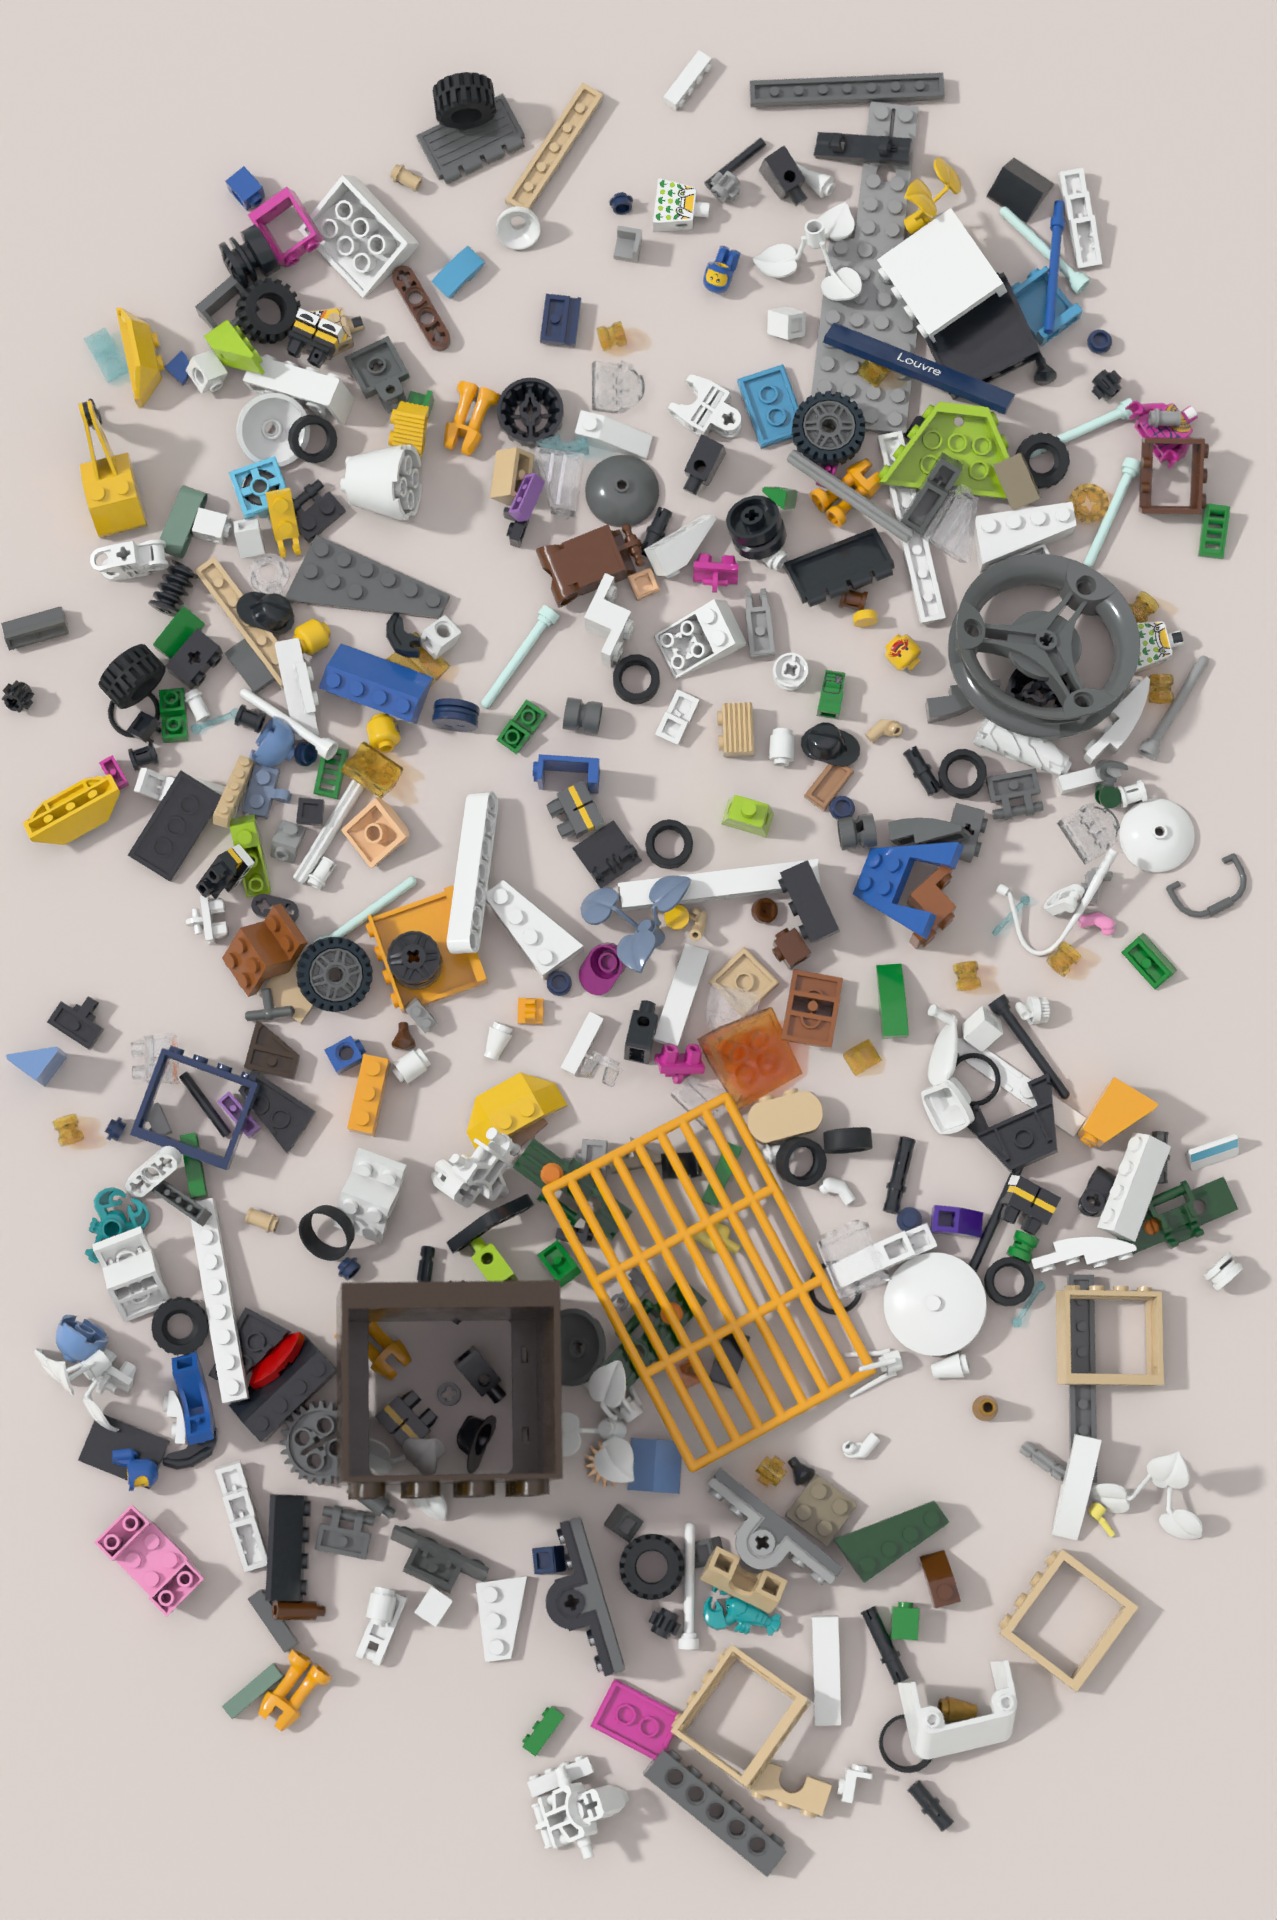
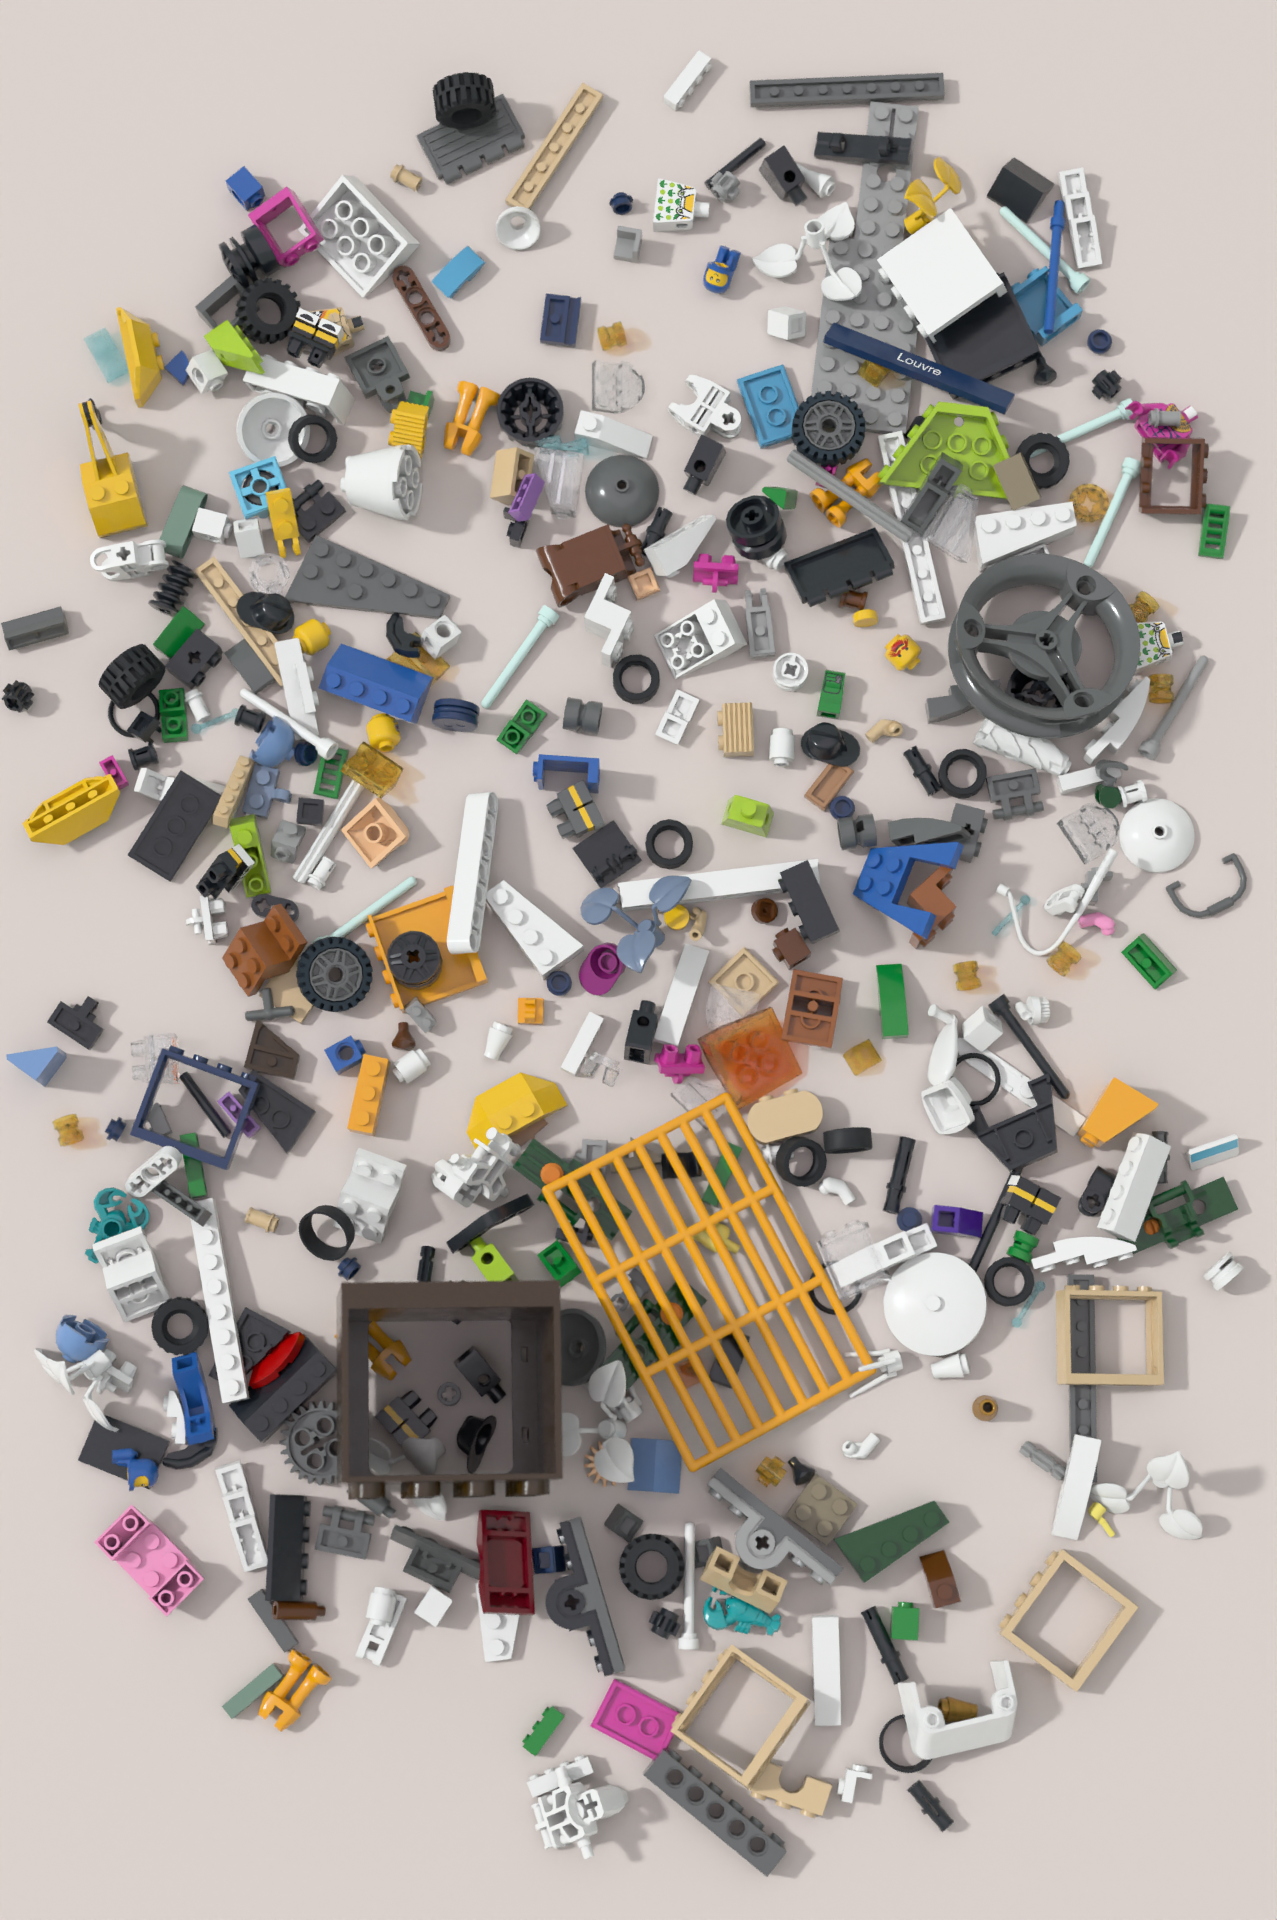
none -> dark red slope [476,1509,535,1616]

